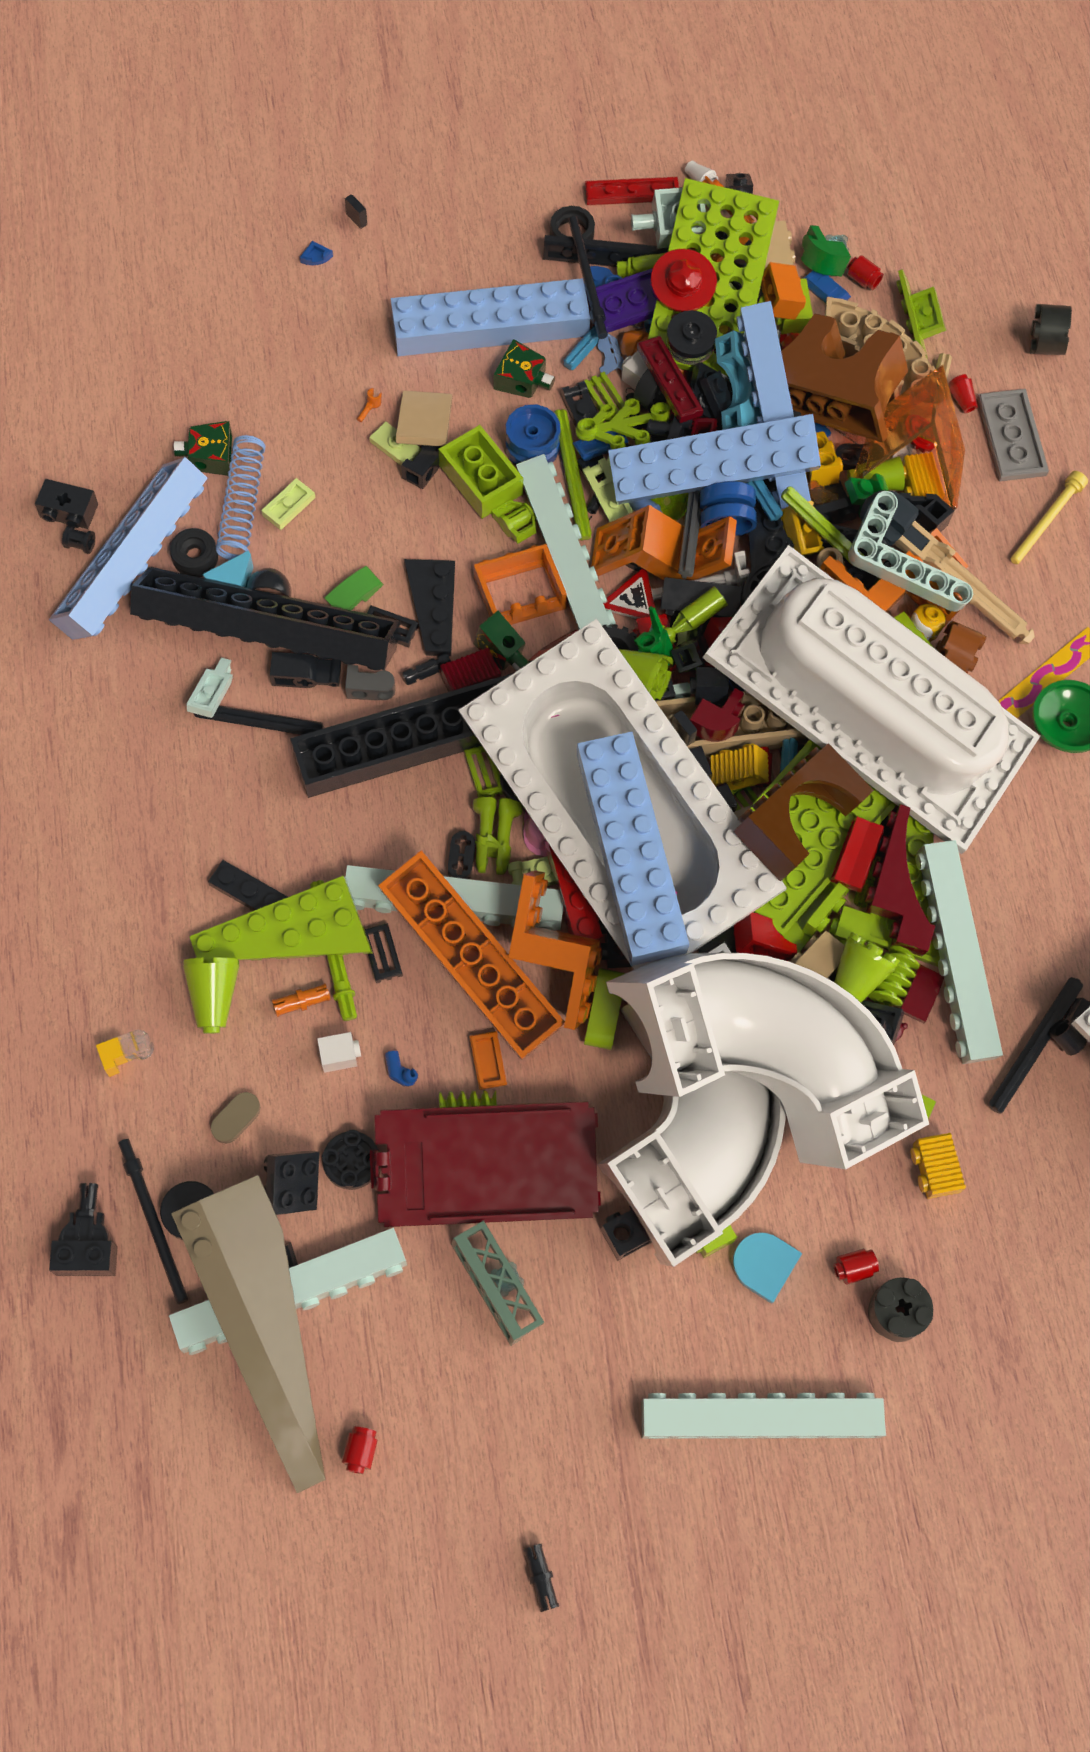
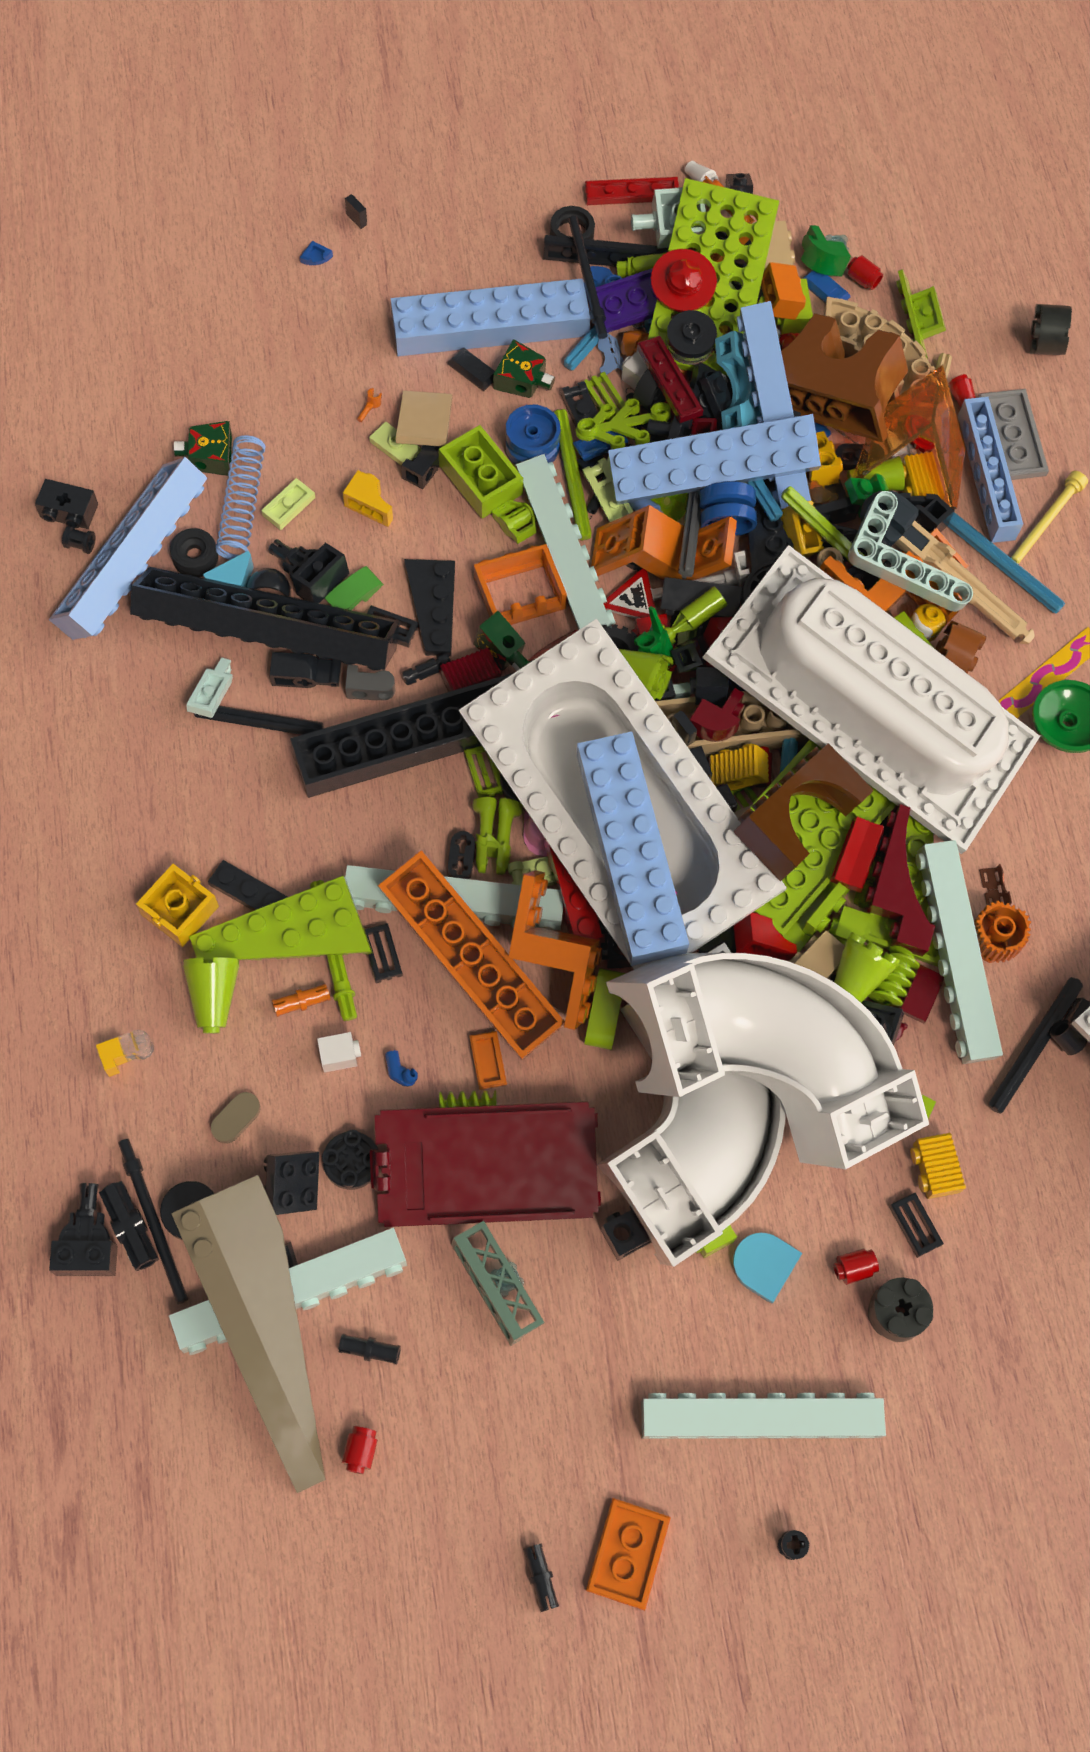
none -> black piece [99,1181,160,1271]
none -> yellow brick [136,864,219,947]
none -> black brick [269,539,350,603]
none -> black pin [338,1334,401,1365]
none -> yellow arch [343,470,393,527]
none -> black tile [447,348,495,391]
none -> orange tile [586,1498,671,1611]
none -> black bush [778,1530,809,1560]
none -> black tile [889,1192,944,1258]
none -> dark azure axle [948,512,1065,614]
none -> light blue brick [958,397,1023,543]
none -> orange brick [974,900,1031,963]
none -> copper piece [979,864,1012,905]

